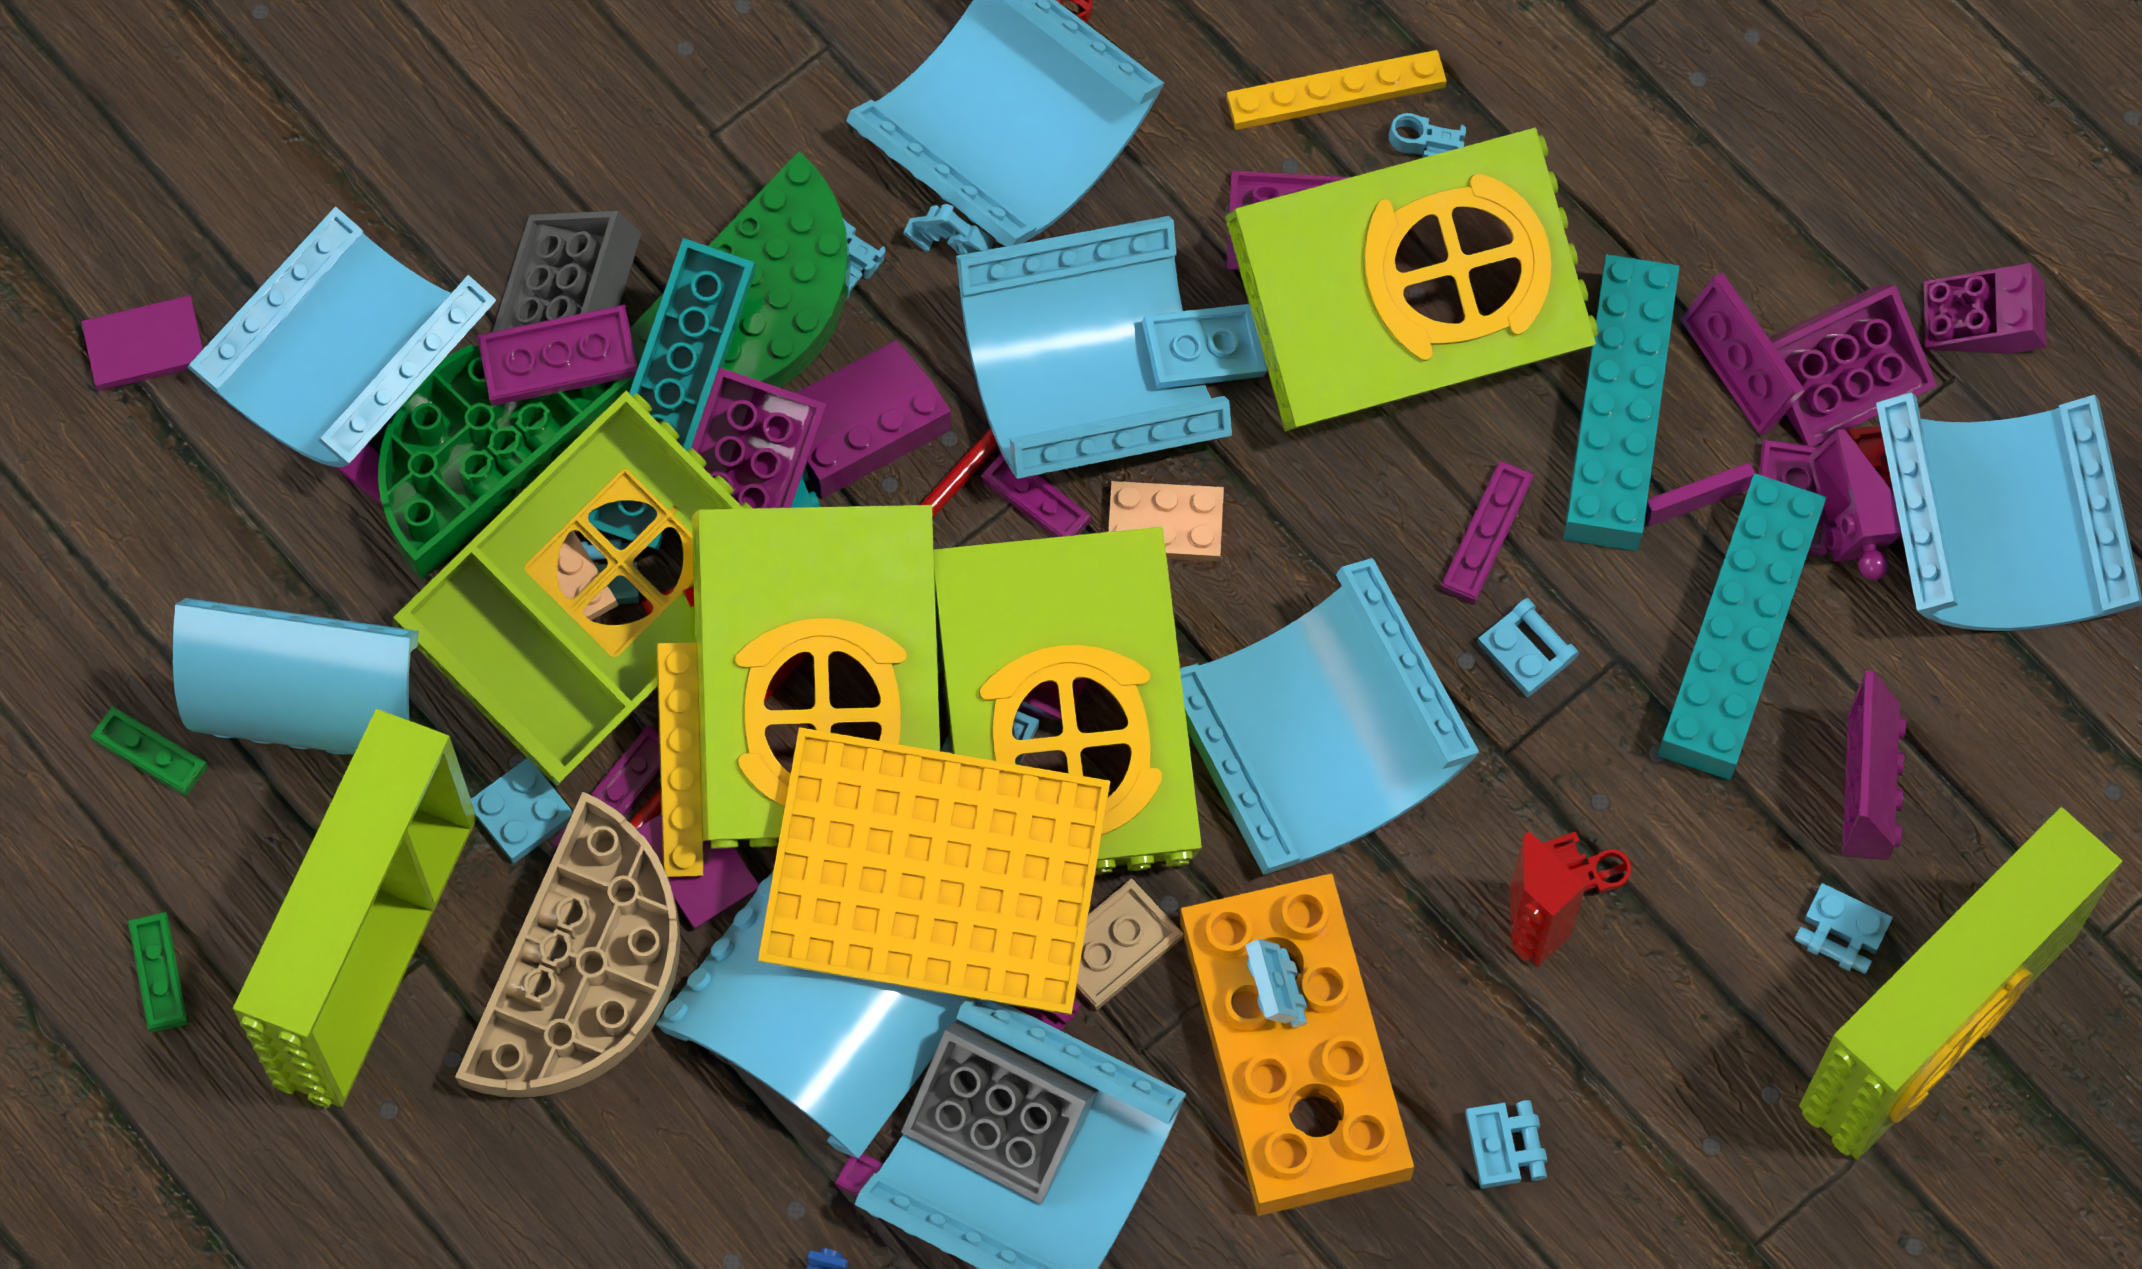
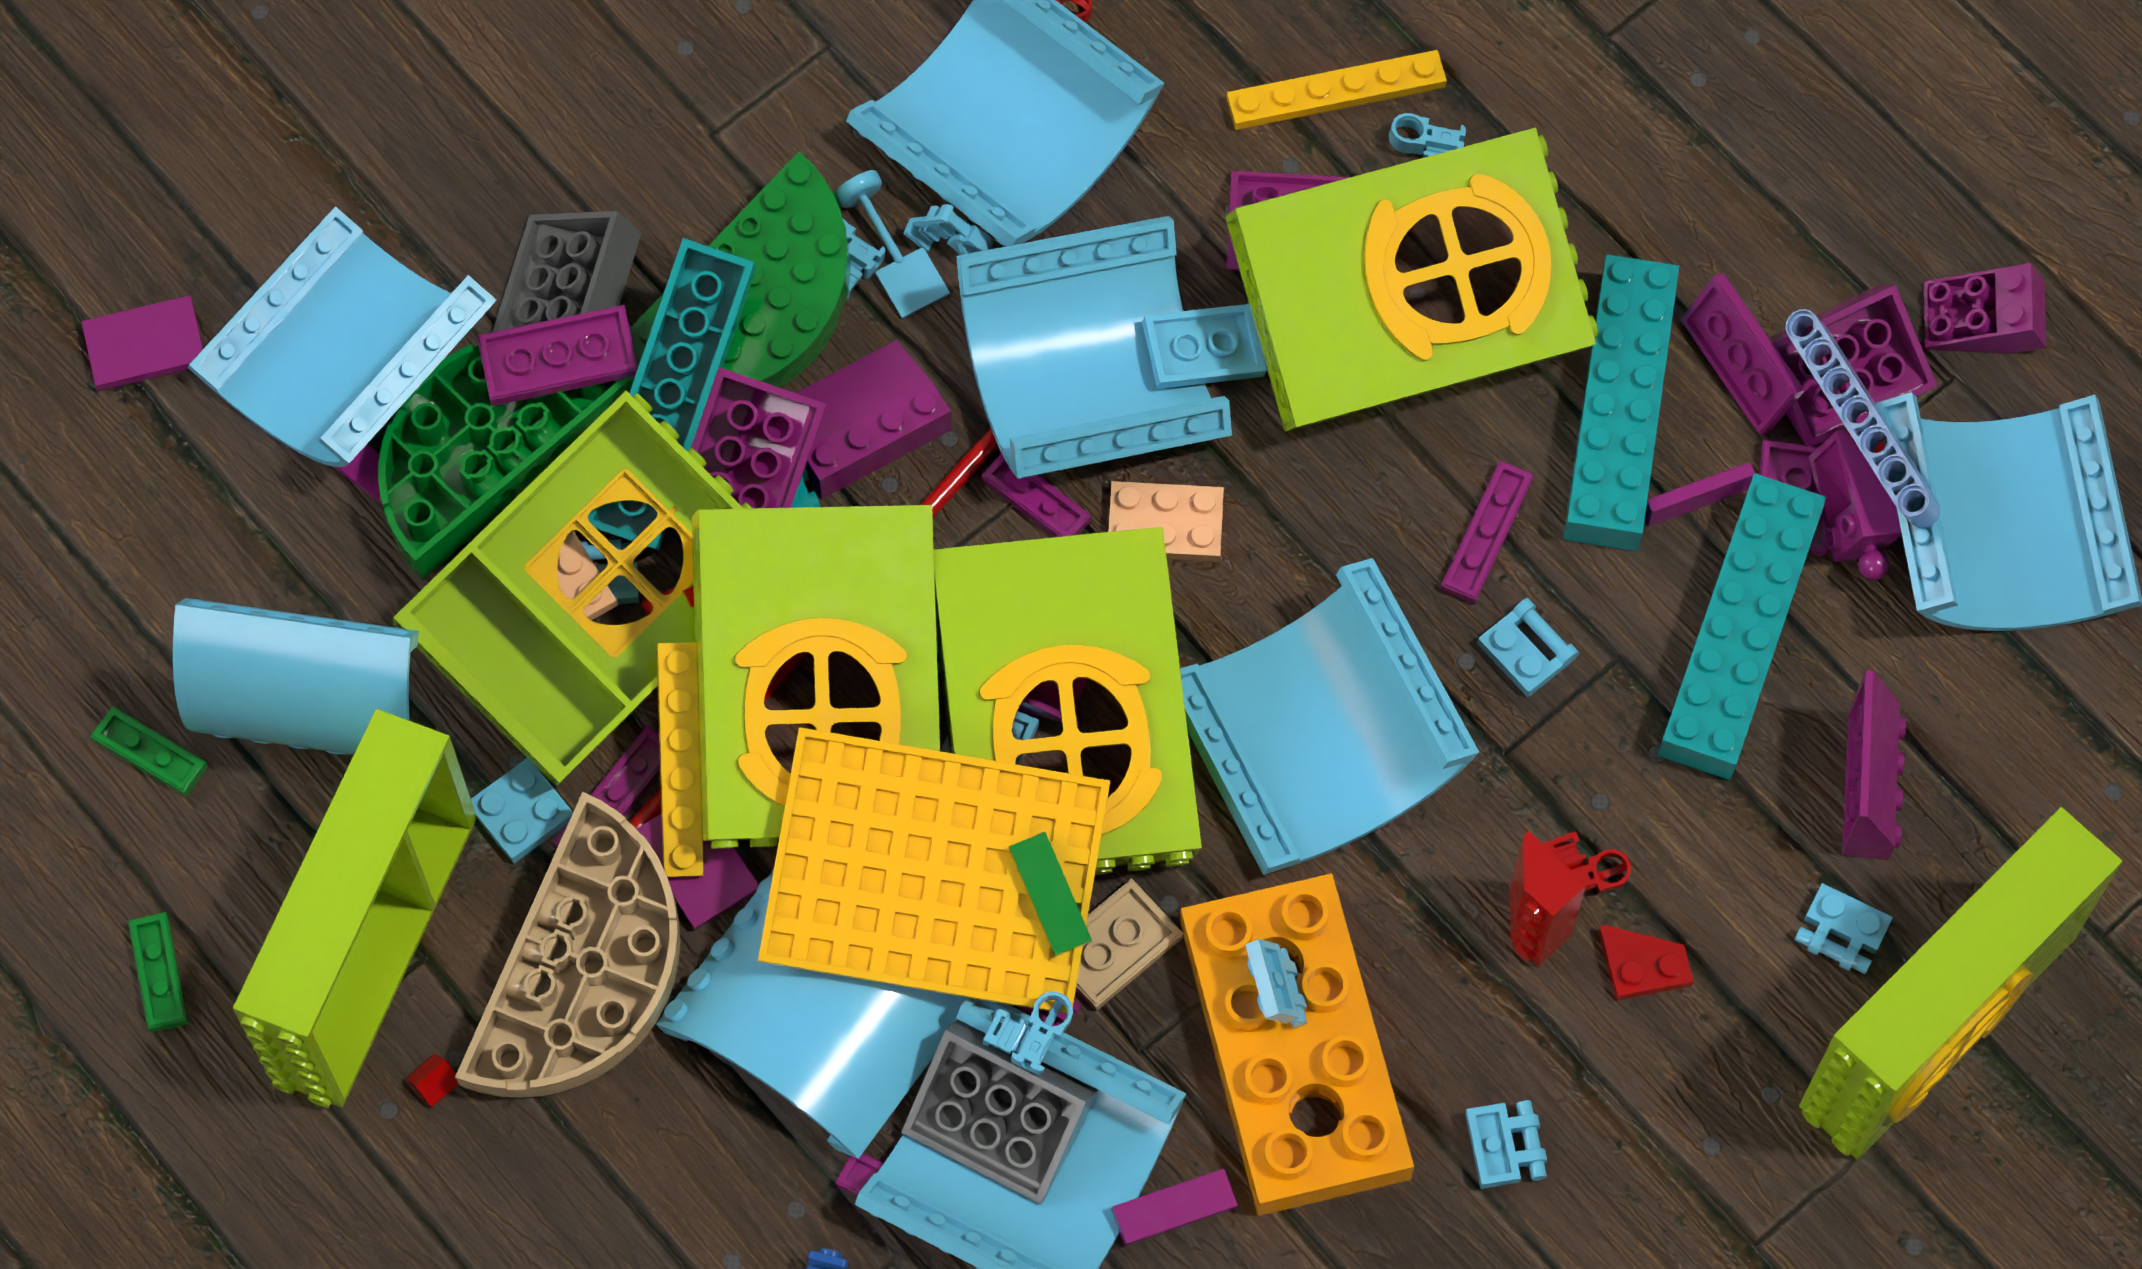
none -> red slope [406,1053,459,1108]
none -> medium azure piece [834,170,950,319]
none -> medium azure piece [983,991,1073,1075]
none -> green tile [1008,832,1092,957]
none -> magenta tile [1111,1169,1238,1246]
none -> red wing [1598,925,1694,1001]
none -> medium blue beam [1785,309,1940,528]

